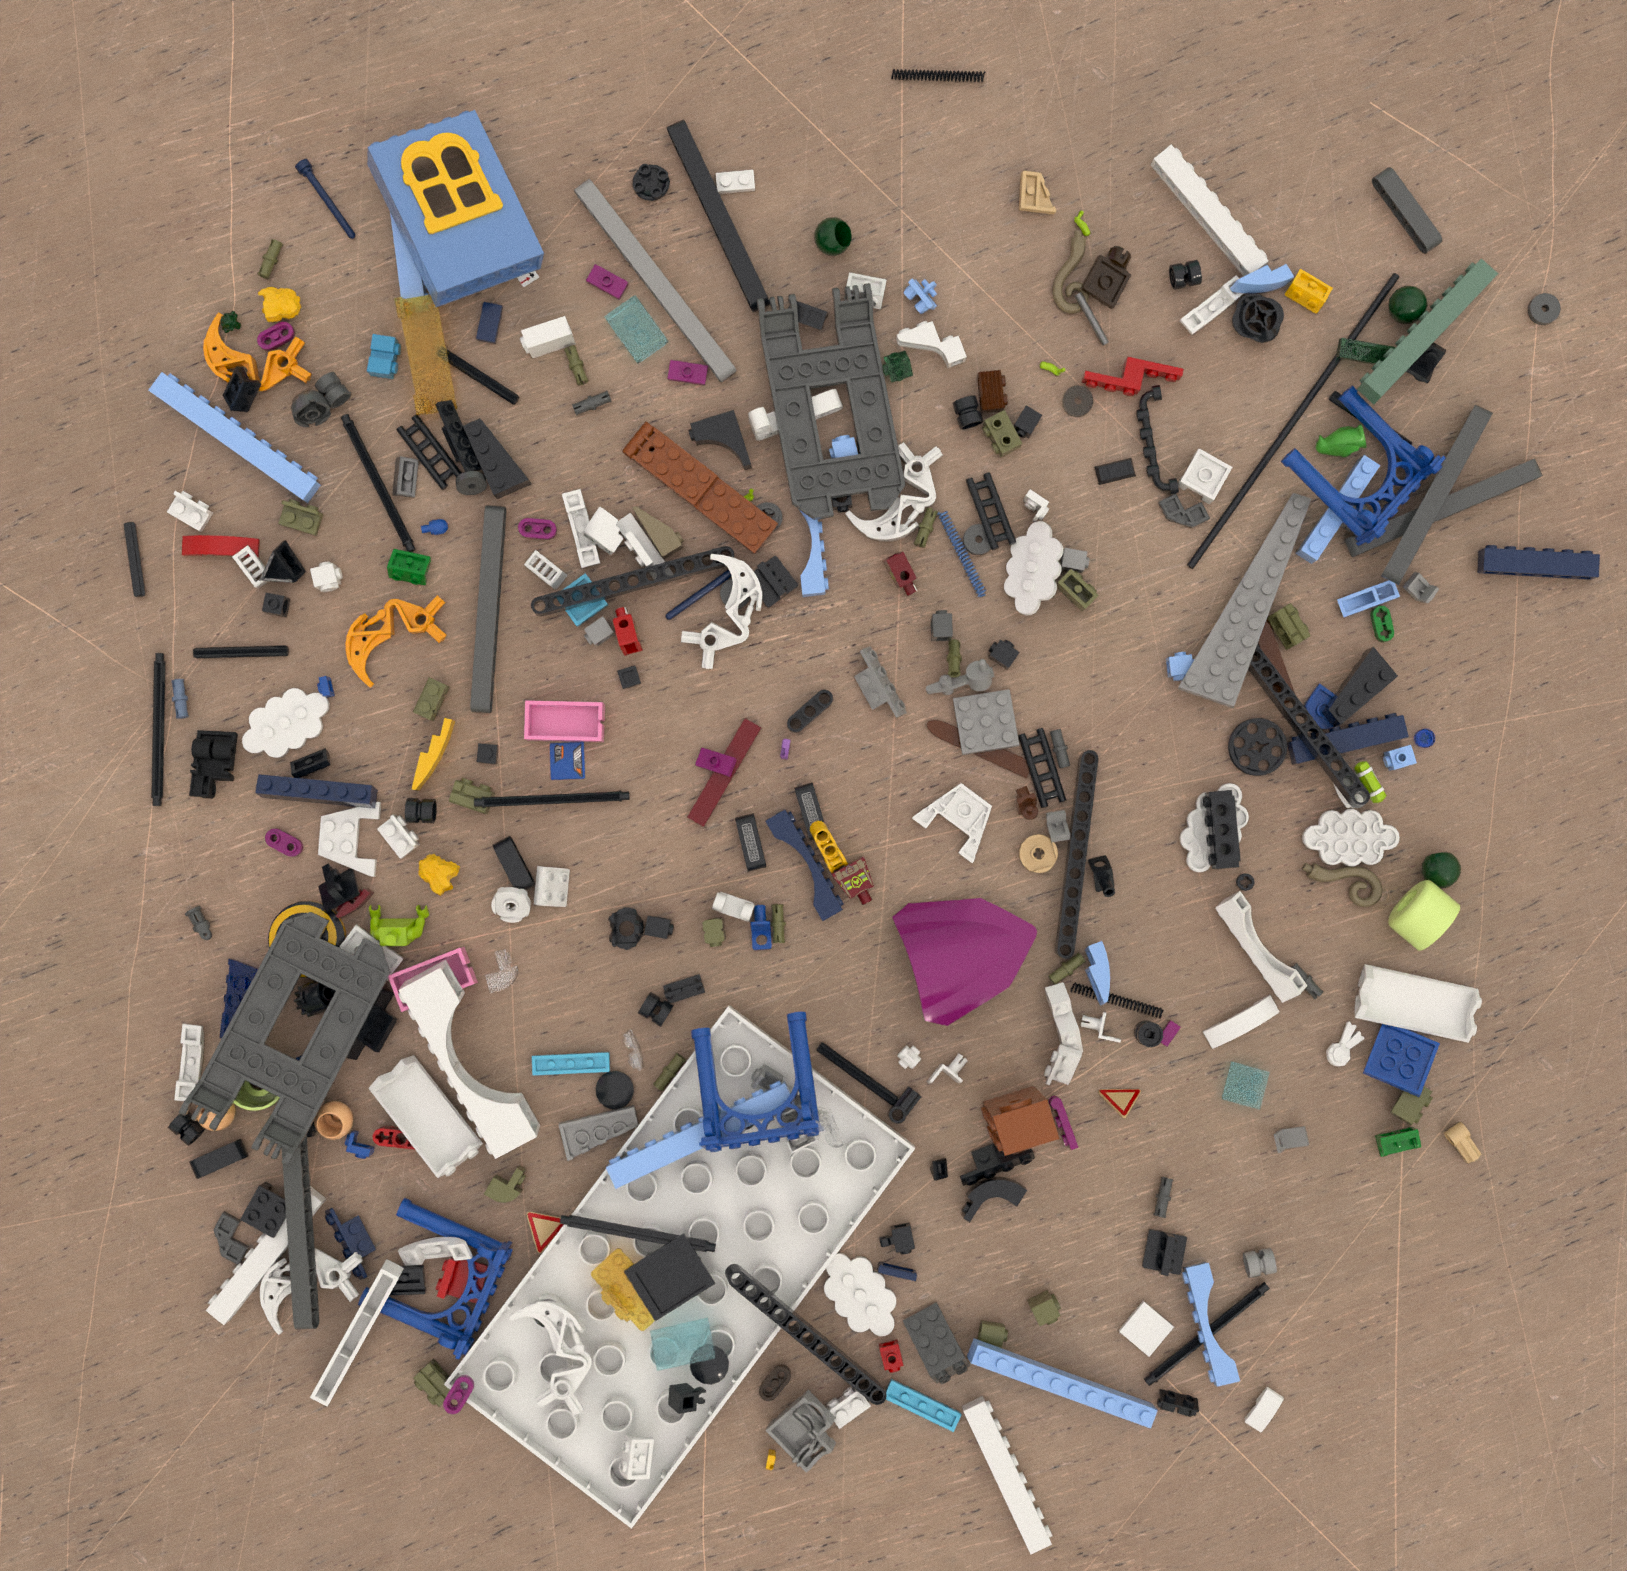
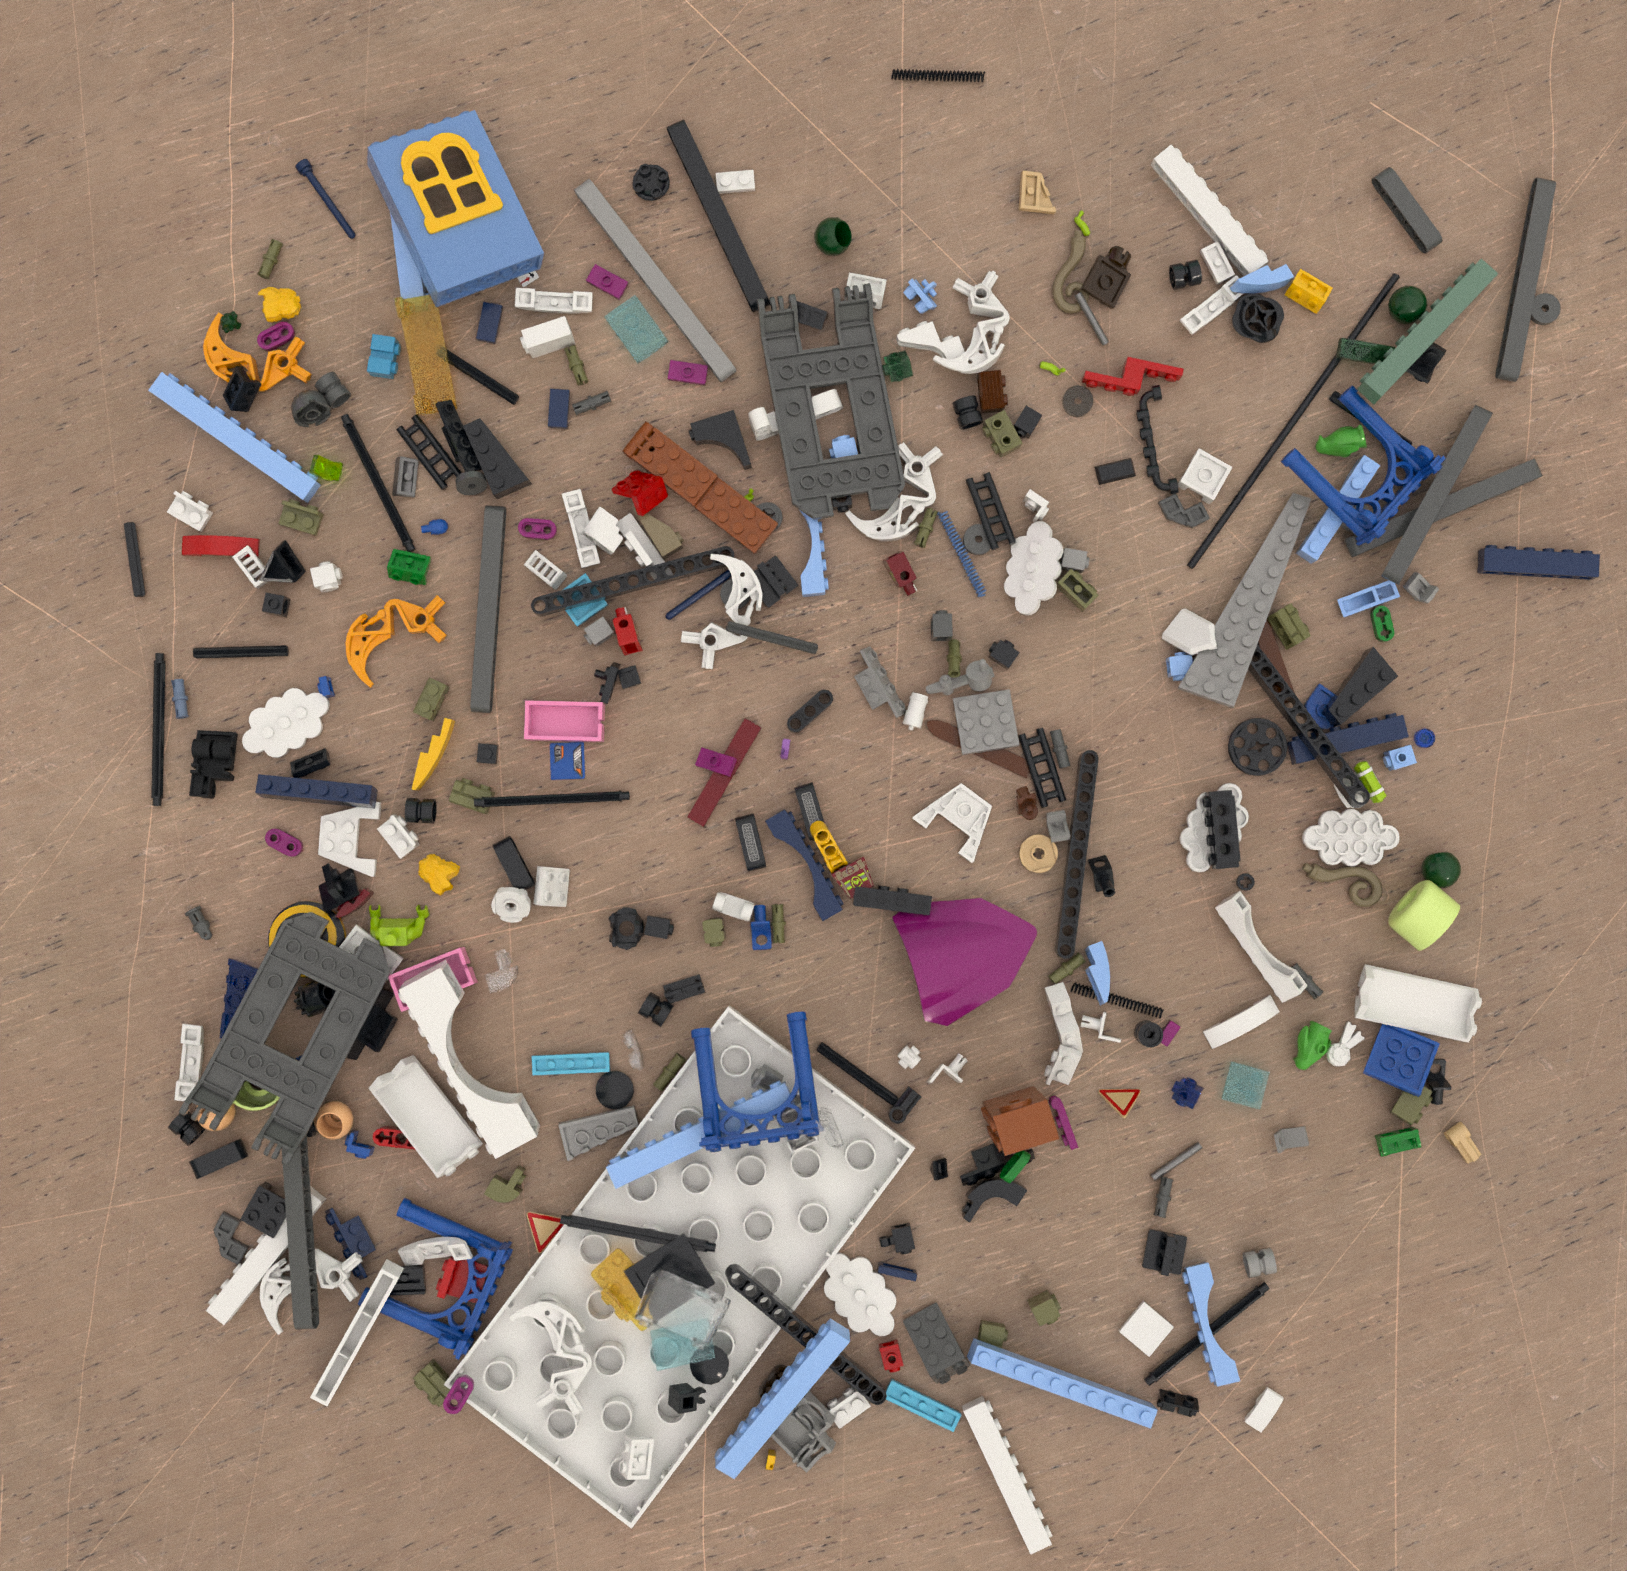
none -> clear neon green bracket [309,455,343,481]
none -> white slope [515,288,593,314]
none -> dark blue tile [548,389,570,429]
none -> black plate [594,662,621,704]
none -> red bracket [612,470,668,516]
none -> clear windscreen [634,1270,731,1351]
none -> light blue brick [714,1318,850,1479]
none -> dark grey axle [726,621,818,654]
none -> black bracket [853,885,932,915]
none -> white piece [903,692,928,730]
none -> white piece [933,271,1010,374]
none -> green beam [1000,1150,1030,1183]
none -> flat silver bar [1150,1142,1202,1181]
none -> white tile [1162,609,1217,655]
none -> clear blue brick [1171,1077,1204,1109]
none -> white plate [1200,241,1235,285]
none -> bright green animal [1293,1021,1332,1070]
none -> black bracket [1426,1059,1452,1105]
none -> dark grey beam [1495,177,1556,382]

